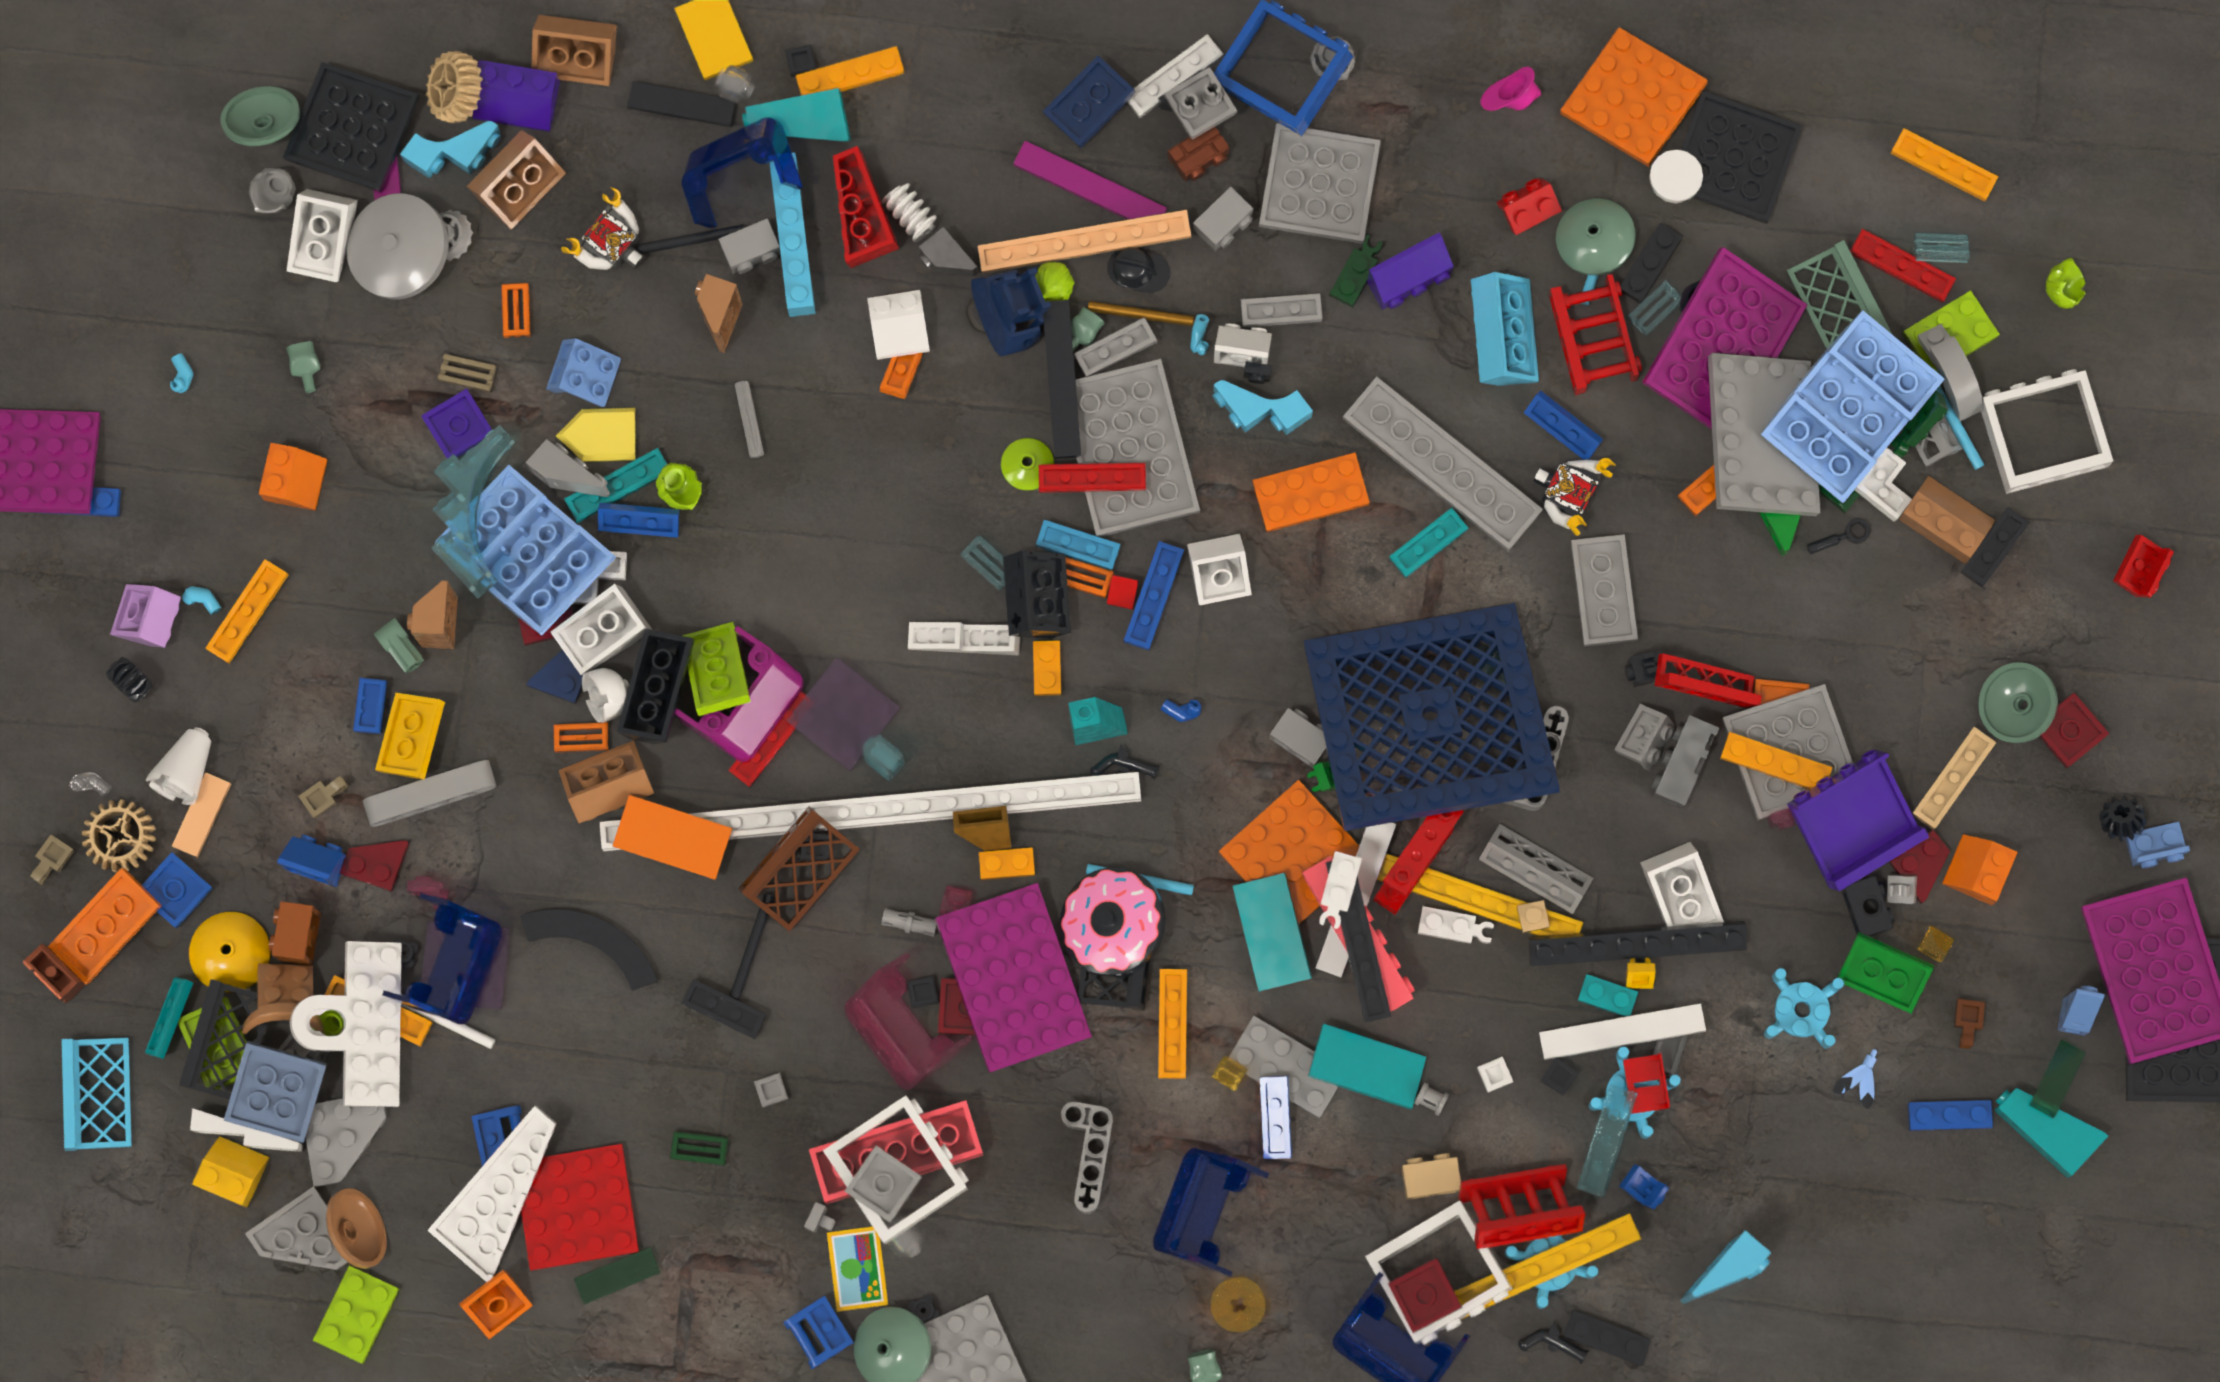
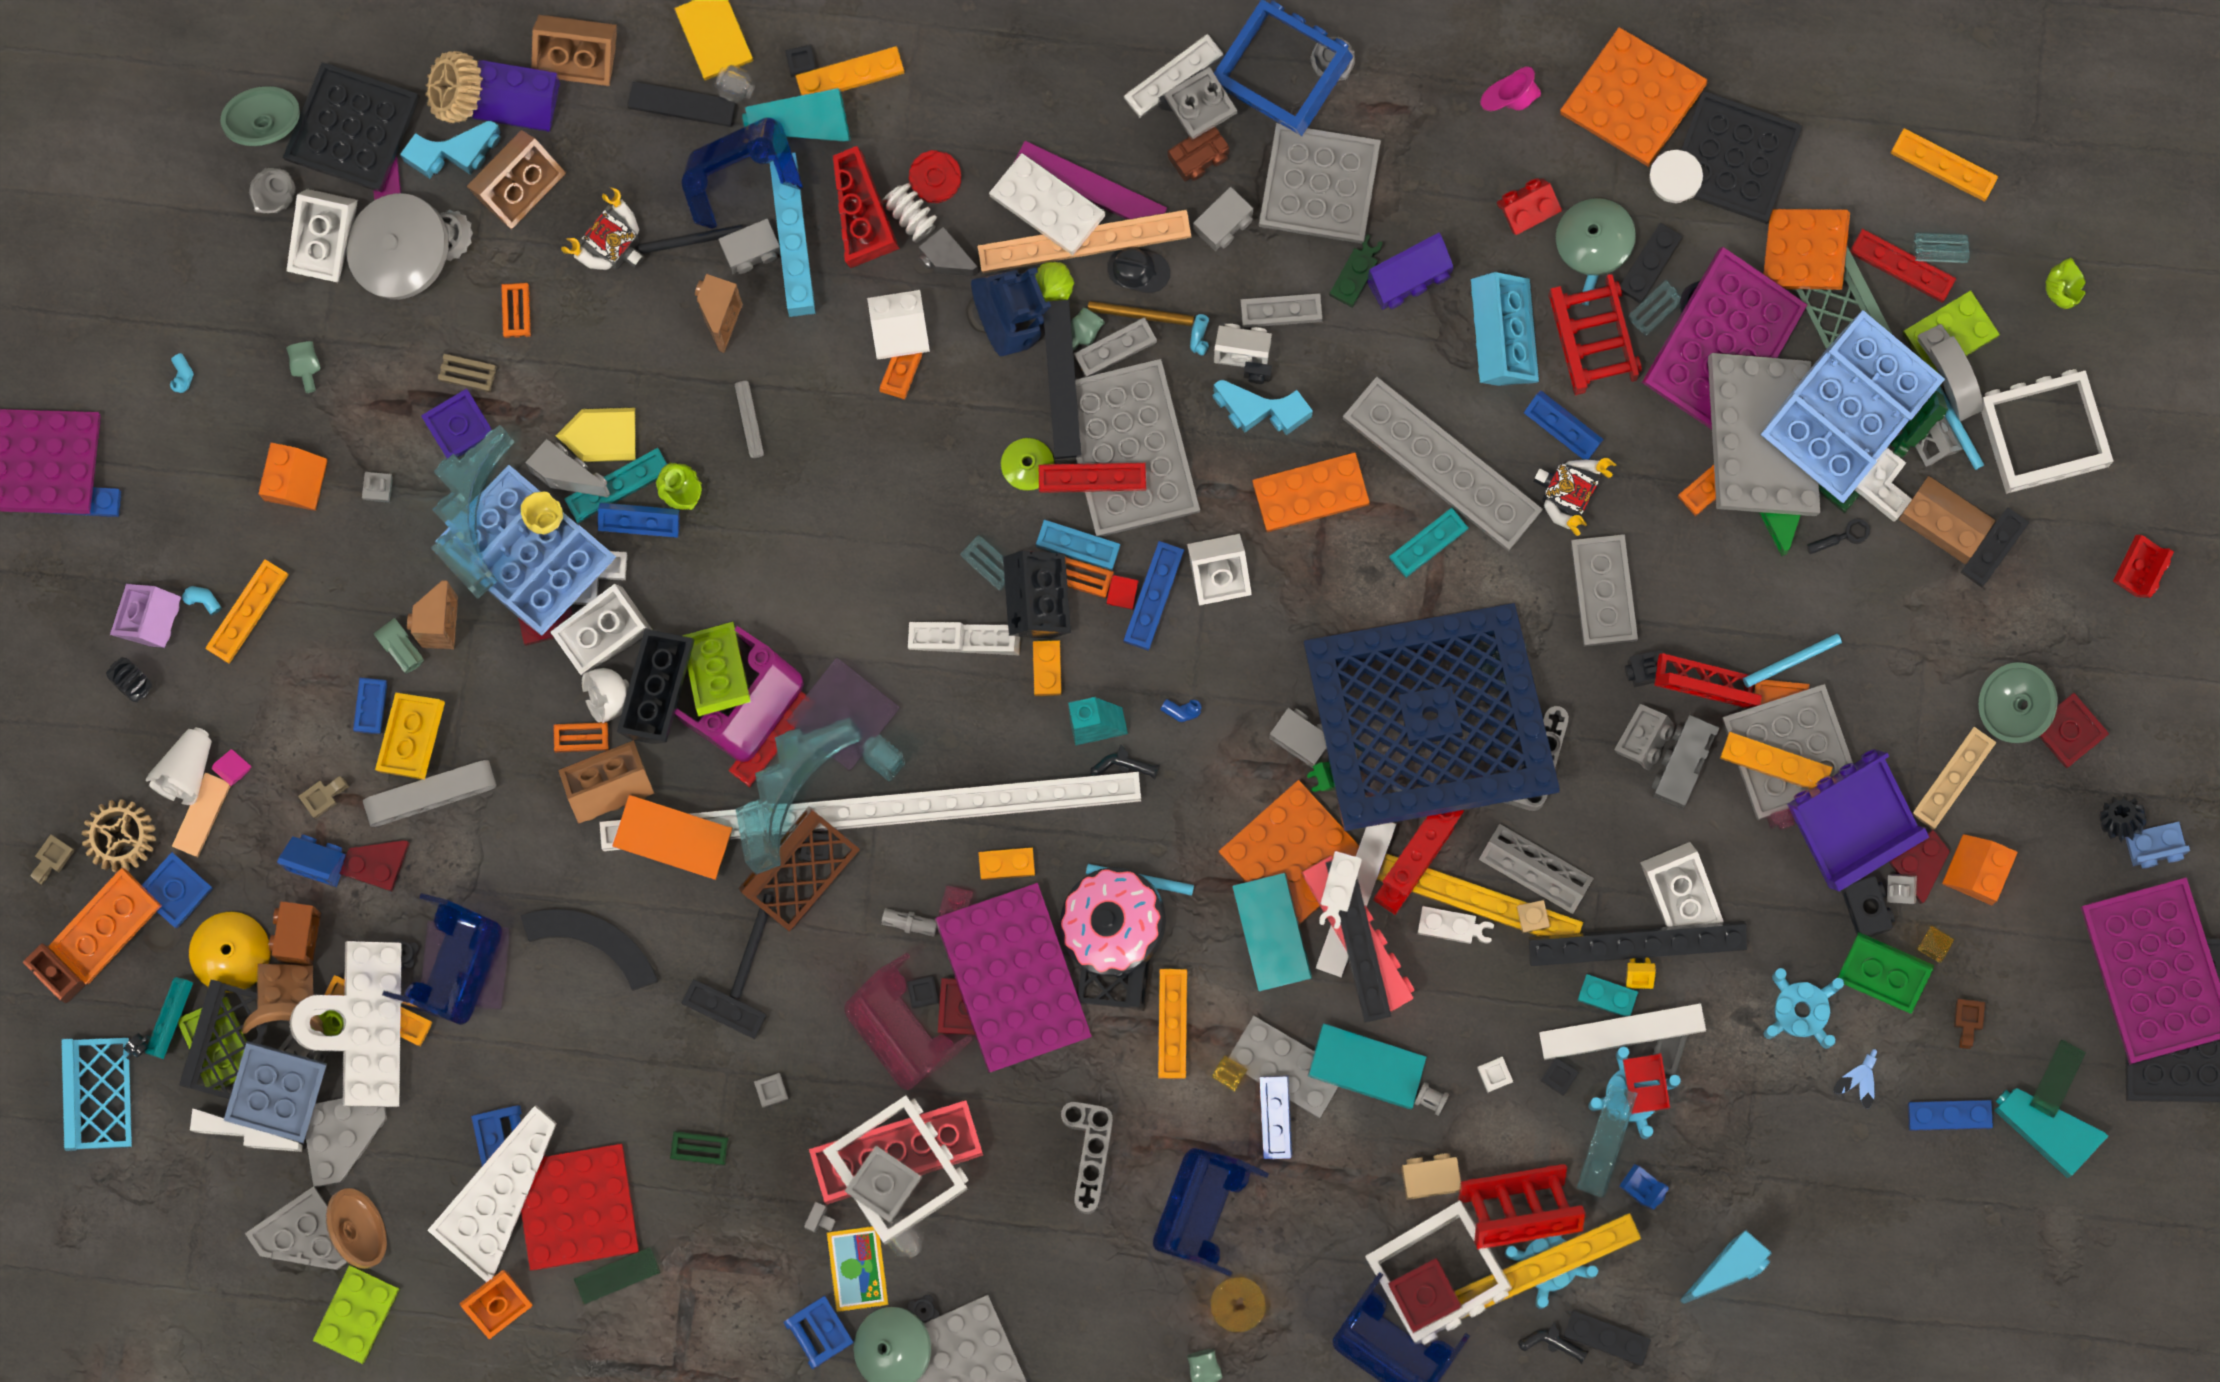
clear arm [70,772,112,797] -> none
yellow slope [192,1136,270,1208] -> none
white bar [401,994,496,1049] -> none
clear pink bracket [407,876,448,912] -> none
dark blue wing [526,649,583,704] -> none
medium blue bracket [546,338,621,407] -> none
pearl gold slope [953,806,1011,851] -> none
dark blue plate [1043,56,1136,148] -> none
medium blue slope [2057,986,2104,1036] -> none
none -> black plate [123,1033,150,1060]
none -> dark pink tile [212,749,251,786]
none -> light grey tile [362,472,393,502]
none -> light yellow hair [520,492,563,535]
none -> clear light blue arch [736,717,862,875]
none -> red tile [909,150,961,203]
none -> white plate [989,153,1106,255]
none -> medium azure bar [1743,634,1842,688]
none -> orange plate [1764,209,1850,290]

